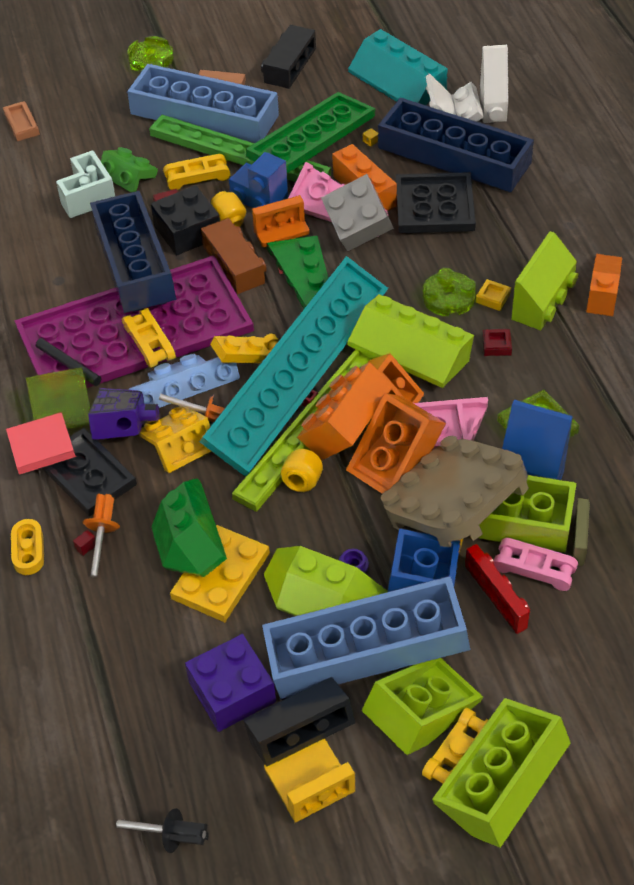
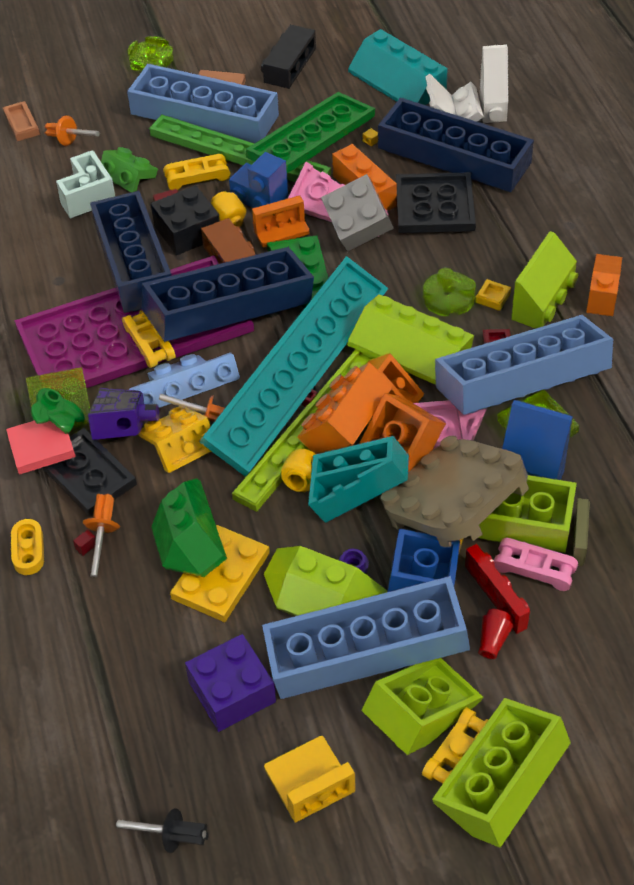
black bar [35,338,102,386] -> none
yellow plate [210,334,279,363] -> none
black brick [243,677,356,767] -> none
none -> green plate [31,388,85,434]
none -> orange piece [45,116,100,146]
none -> dark blue brick [142,247,314,342]
none -> teal wedge [308,436,409,523]
none -> medium blue brick [435,315,613,415]
none -> red cone [478,609,513,659]

